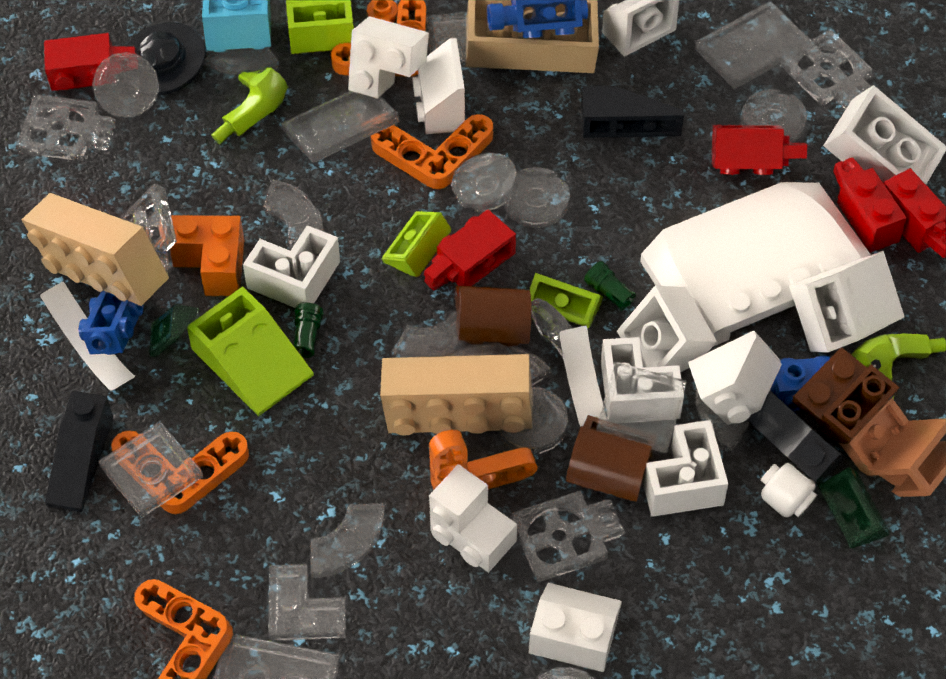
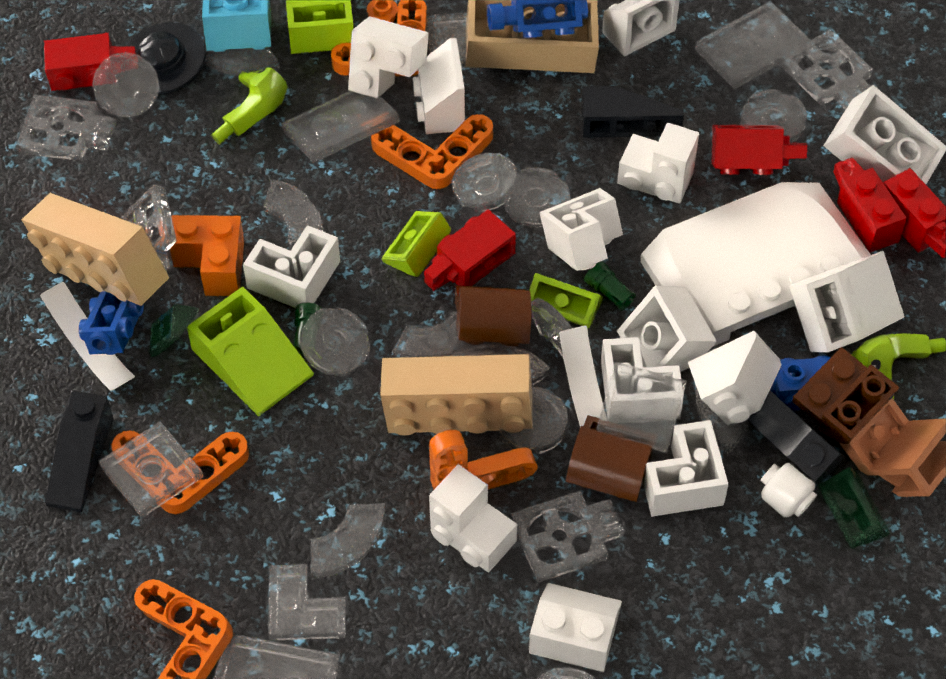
none -> clear tile [300,307,370,376]
none -> white brick [539,188,623,271]
none -> white brick [617,122,699,204]

